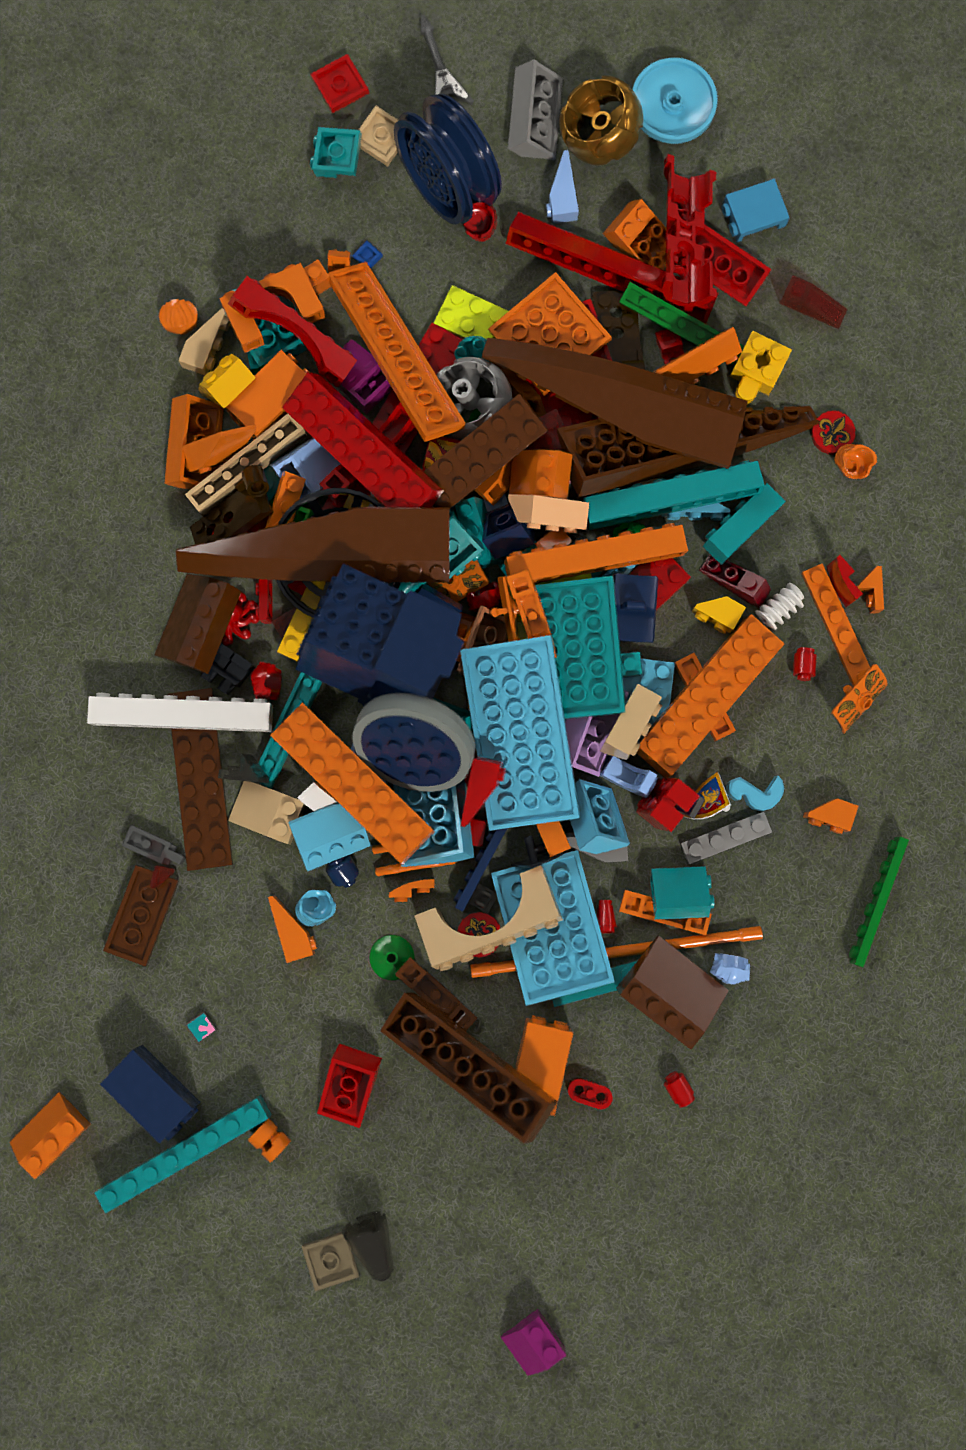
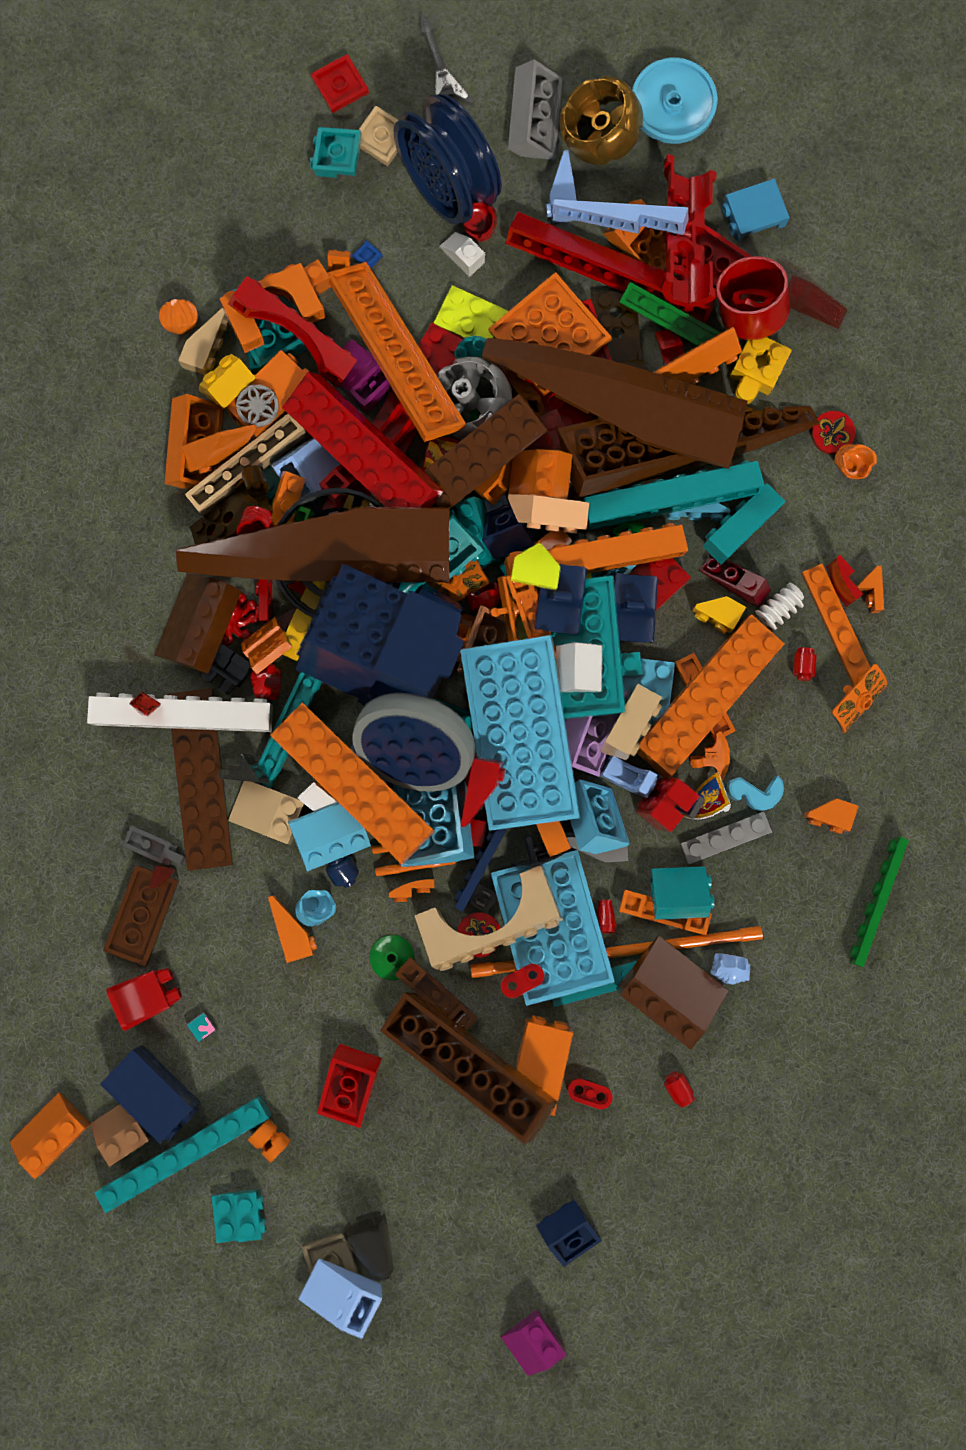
none -> medium nougat slope [91,1104,153,1167]
none -> red hips [106,967,183,1031]
none -> clear red slope [129,692,161,716]
none -> teal plate [212,1189,267,1243]
none -> light grey wheel [236,385,279,427]
none -> red hair [236,506,274,536]
none -> orange slope [241,617,292,674]
none -> light blue slope [299,1258,382,1338]
none -> white slope [440,232,485,277]
none -> red plate [501,964,544,998]
none -> neon yellow slope [510,543,560,590]
none -> dark blue shield [534,564,587,635]
none -> dark blue slope [536,1200,602,1267]
none -> light blue slope [553,199,688,235]
none -> white slope [556,643,602,692]
none -> orange piece [690,731,730,780]
none -> red piece [717,256,790,340]

